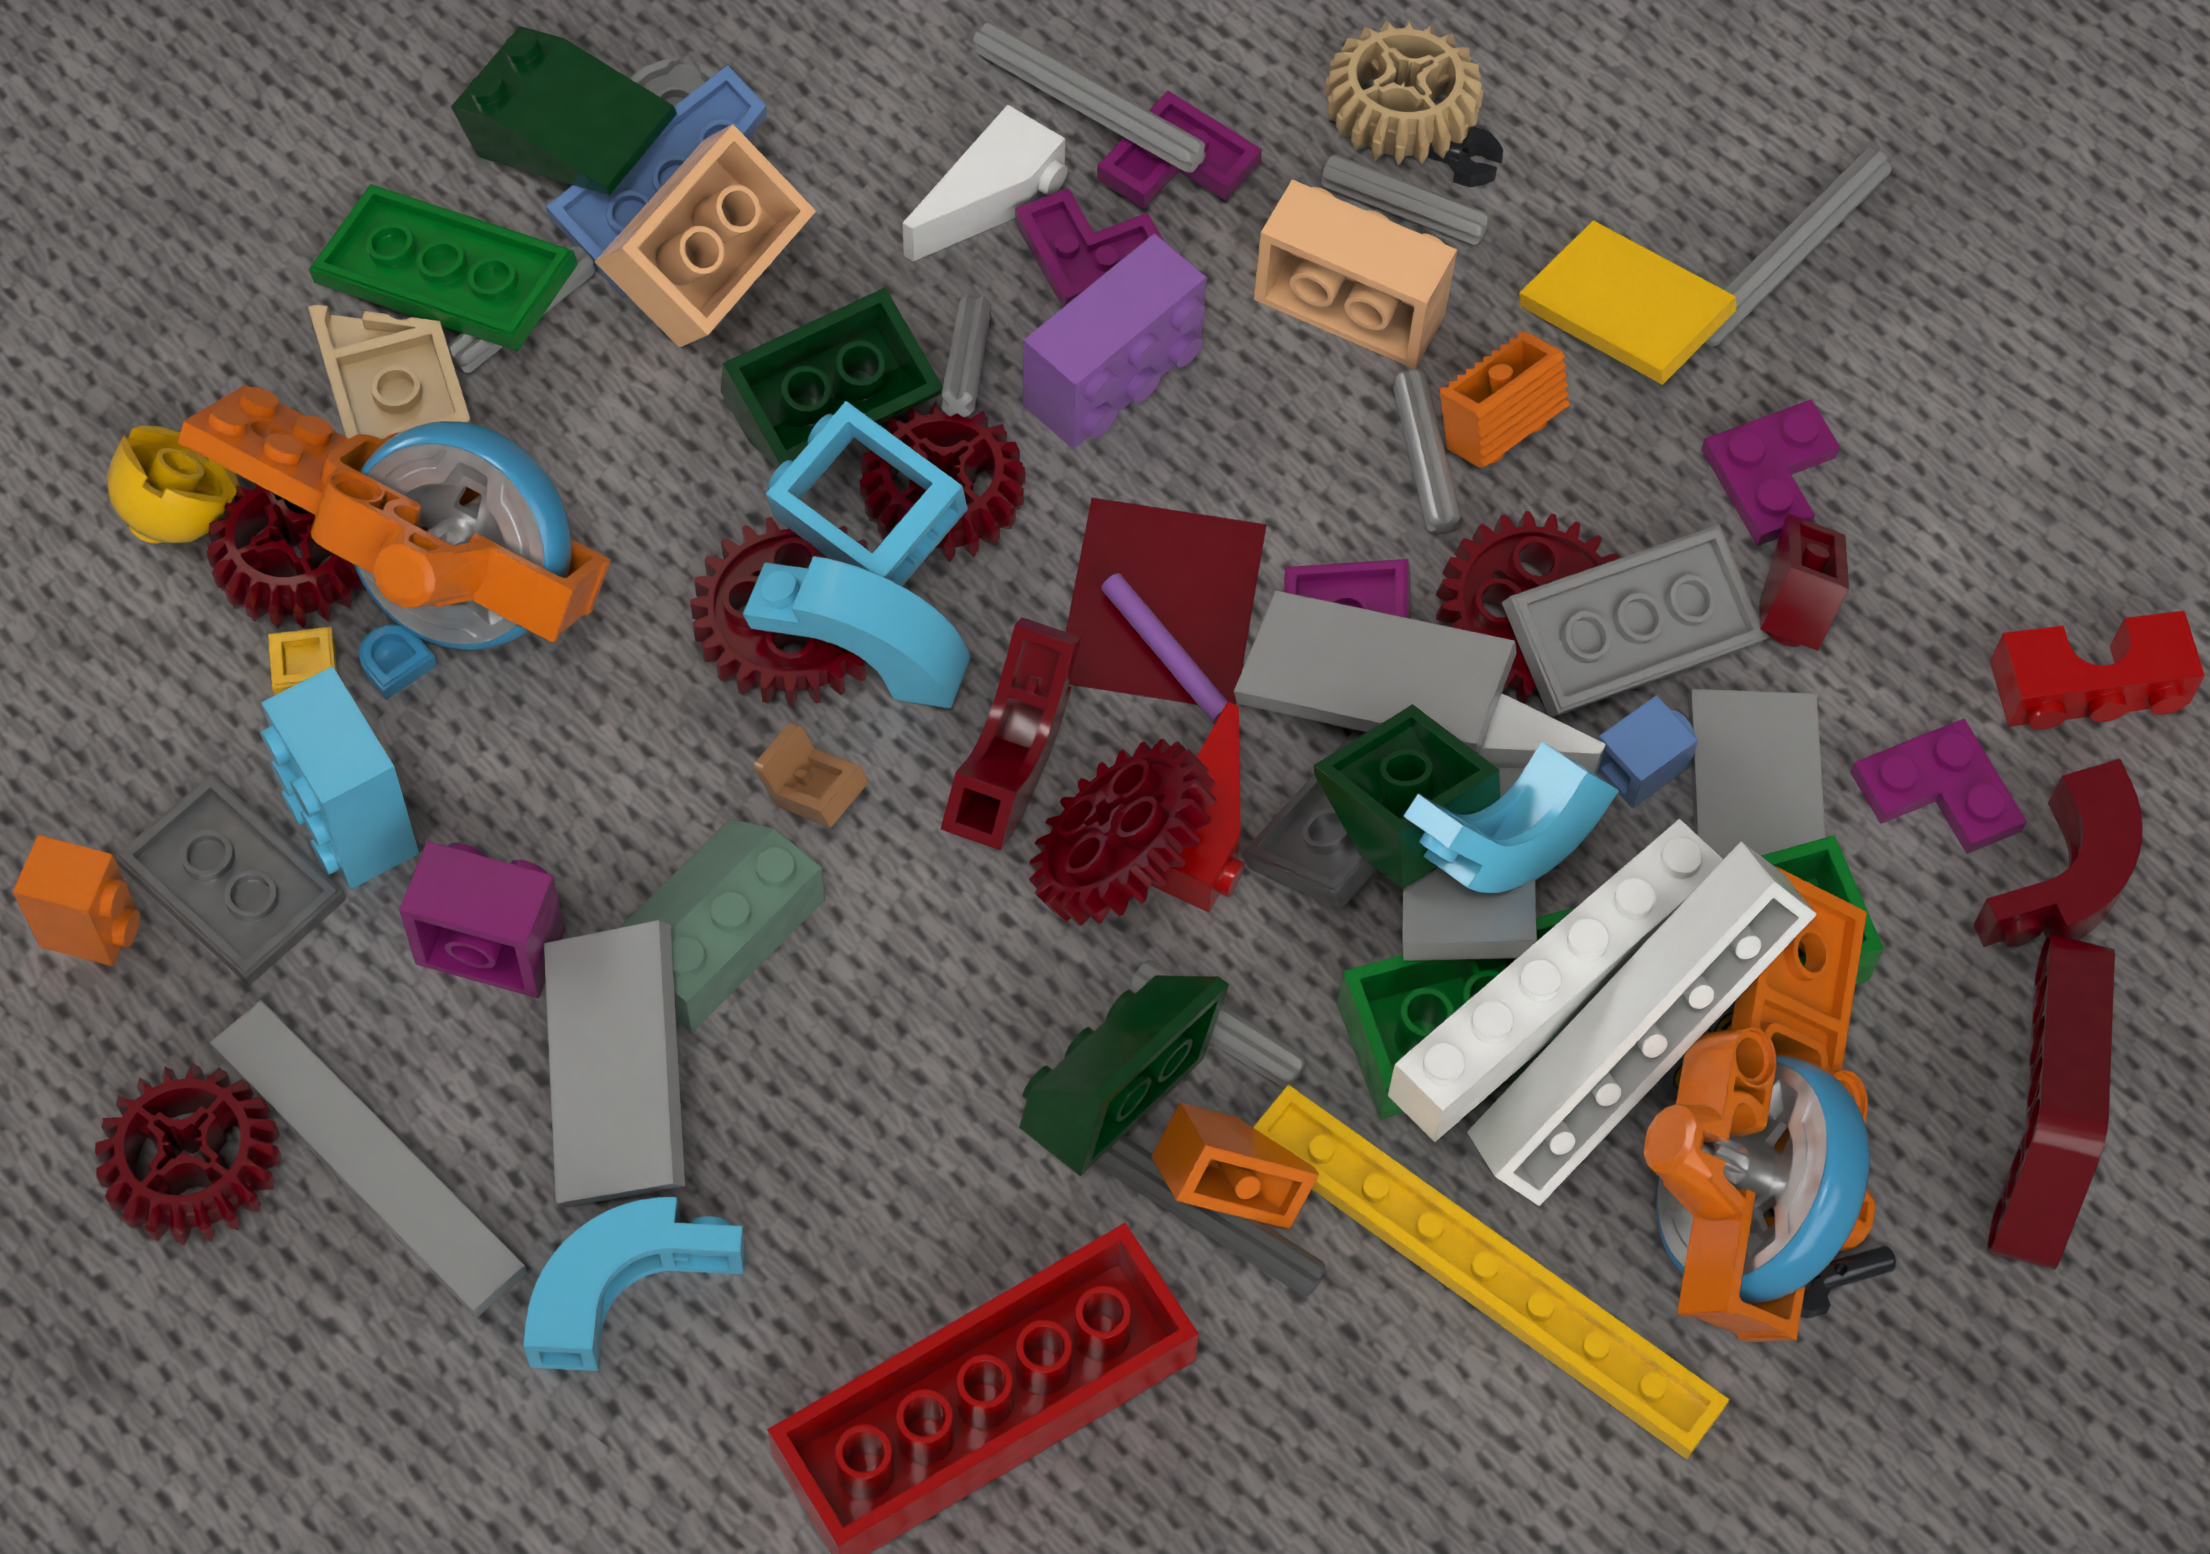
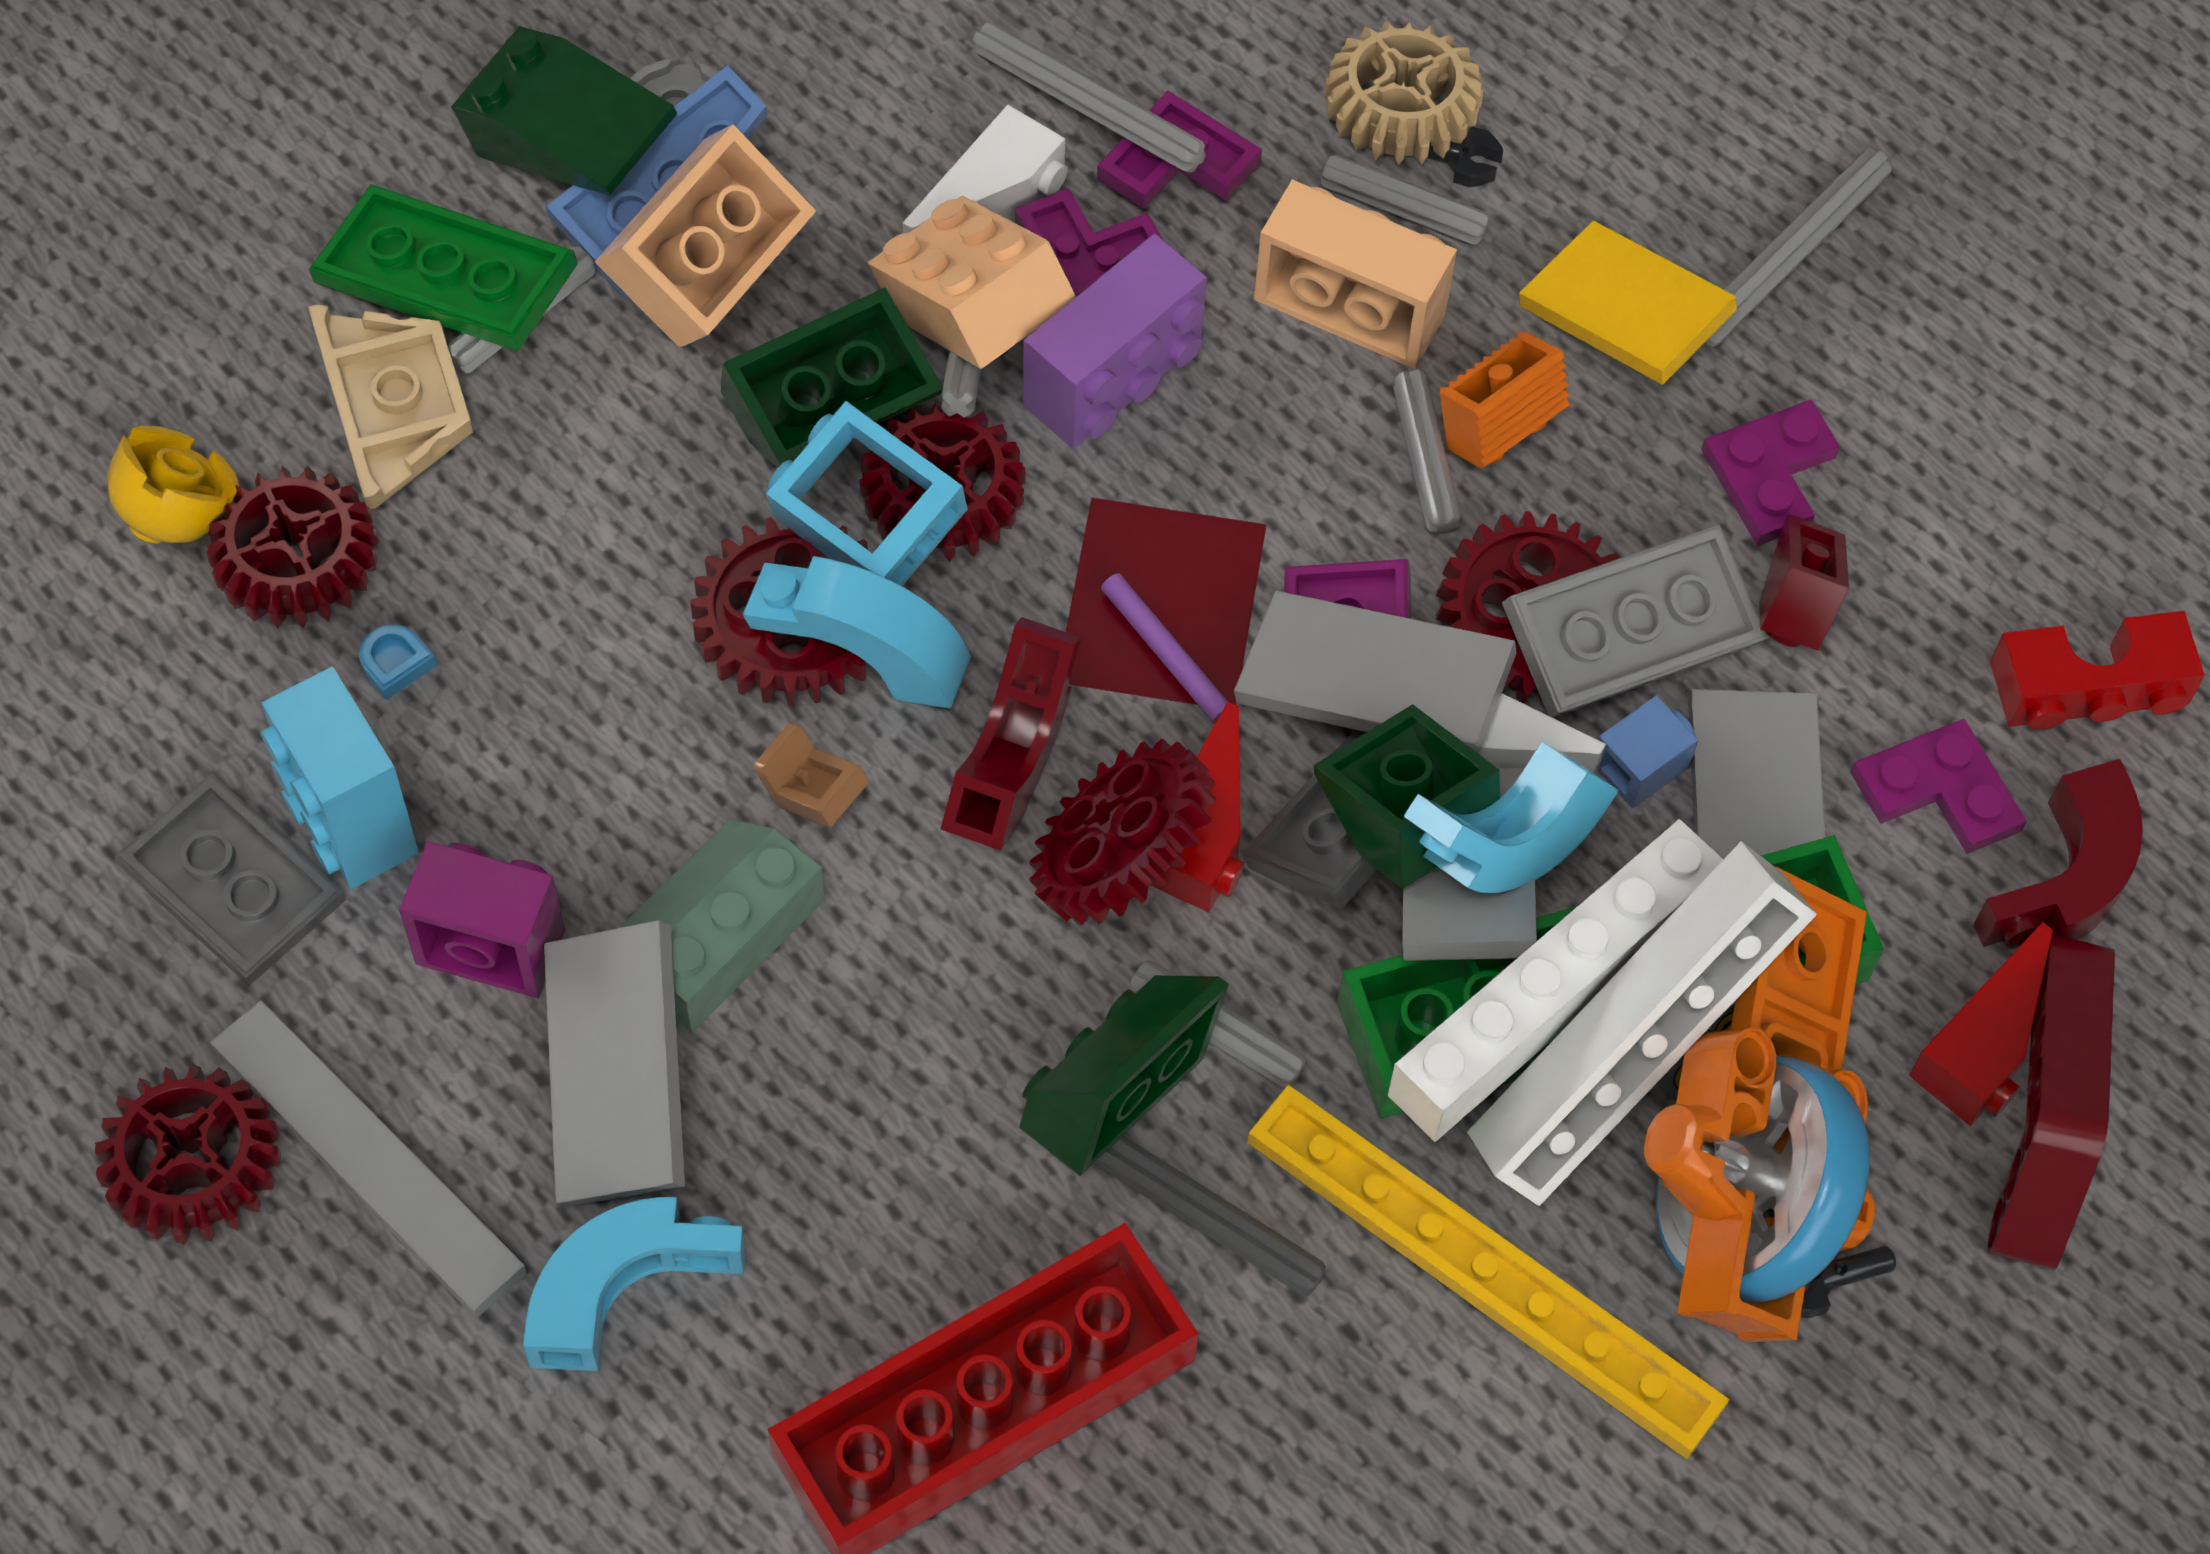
orange brick [12,835,140,967] -> none
orange piece [177,384,611,650] -> none
yellow tile [268,627,337,696] -> none
orange slope [1151,1102,1319,1229] -> none
none -> light nougat brick [867,196,1076,369]
none -> red slope [1909,922,2053,1127]

